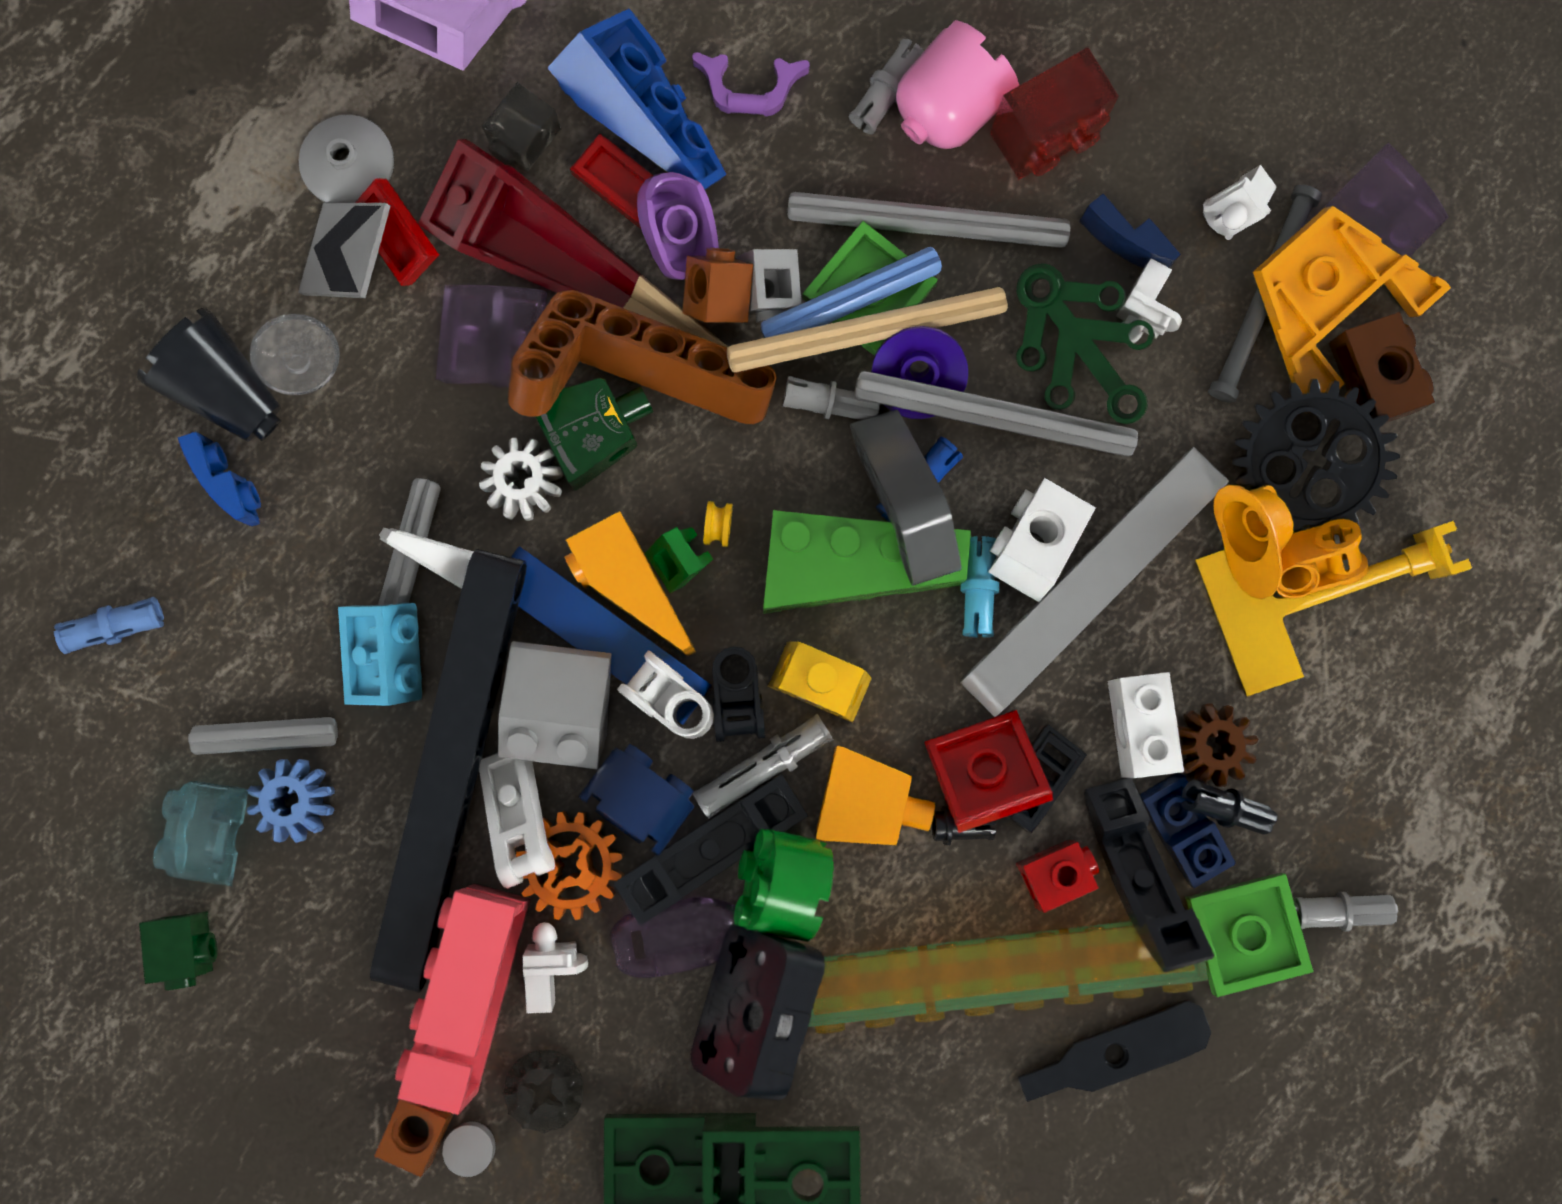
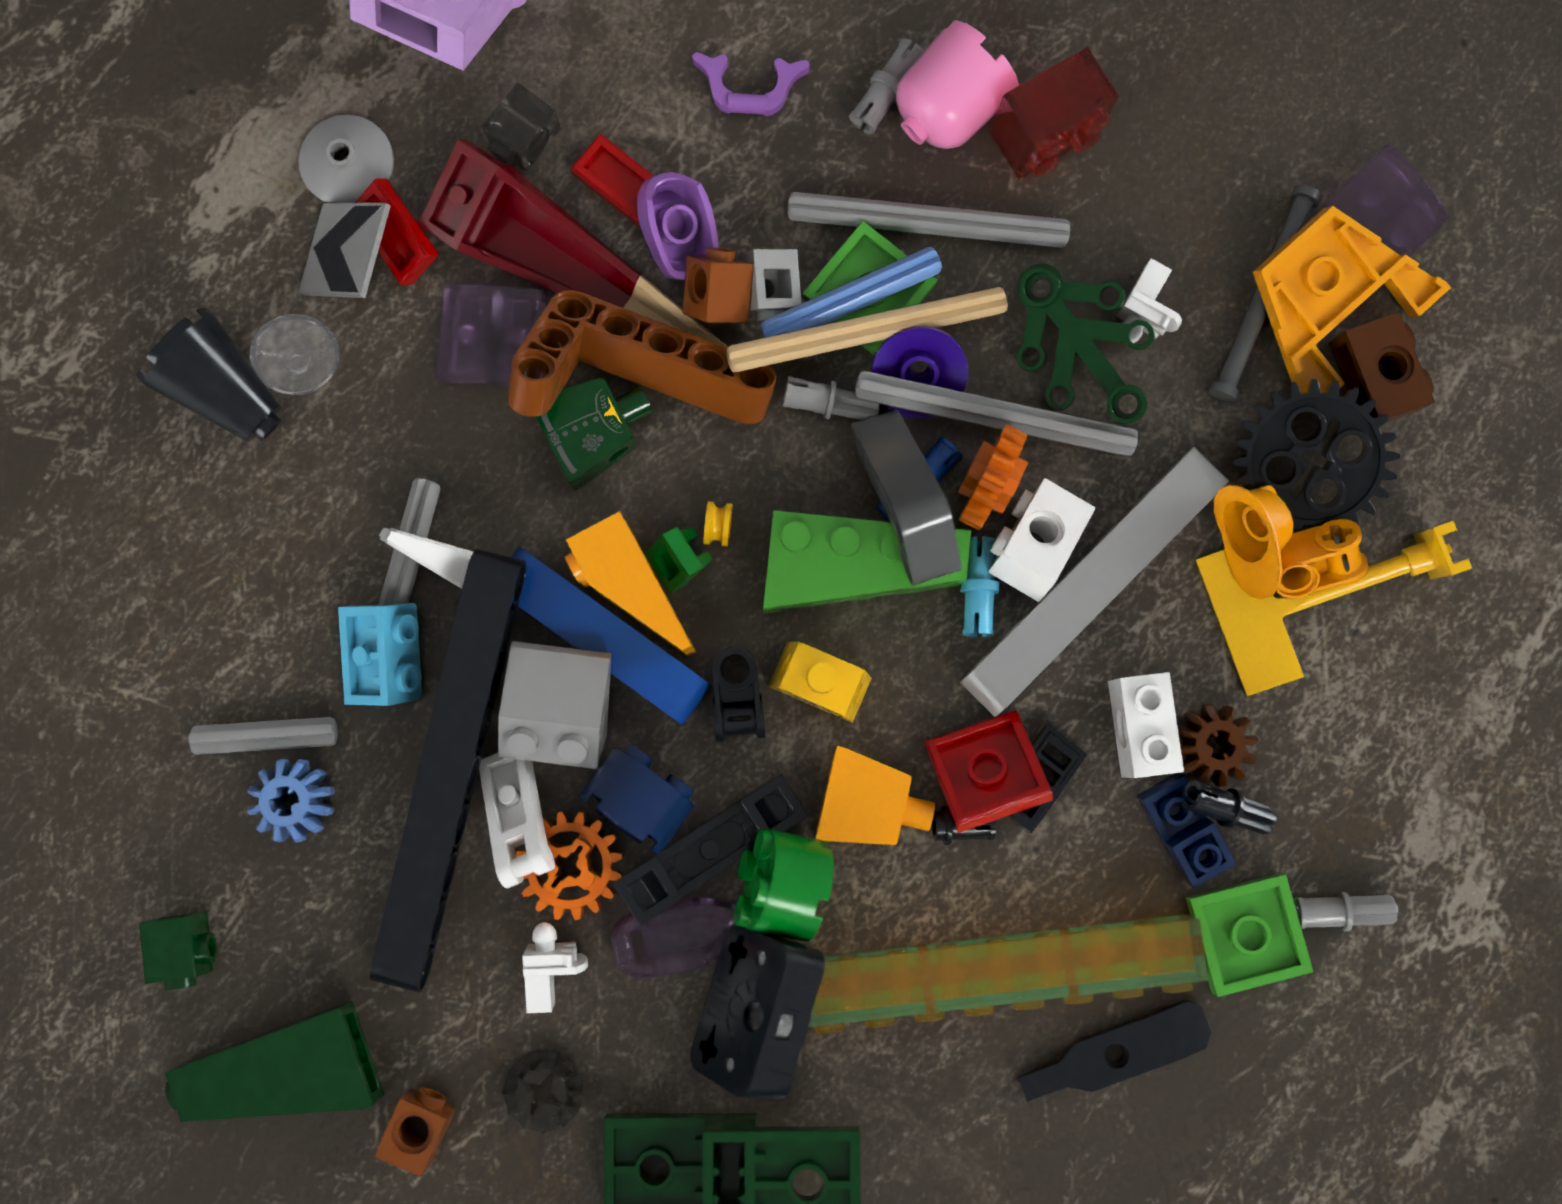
medium blue pin [54,597,164,654] -> none
clear light blue cylinder [153,781,248,887] -> none
blue slope [178,431,261,527] -> none
coral piece [395,883,531,1115] -> none
light grey tile [442,1121,496,1177] -> none
white gear [479,438,563,521] -> none
blue wedge [547,9,726,190] -> none
white piece [617,650,714,739] -> none
light grey pin [693,714,834,819] -> none
red brick [1016,839,1100,913] -> none
dark blue slope [1080,194,1181,269] -> none
black slope [1084,778,1214,973] -> none
white piece [1203,165,1277,240] -> none
none -> dark green slope [165,1000,385,1122]
none -> orange gear [958,424,1028,530]

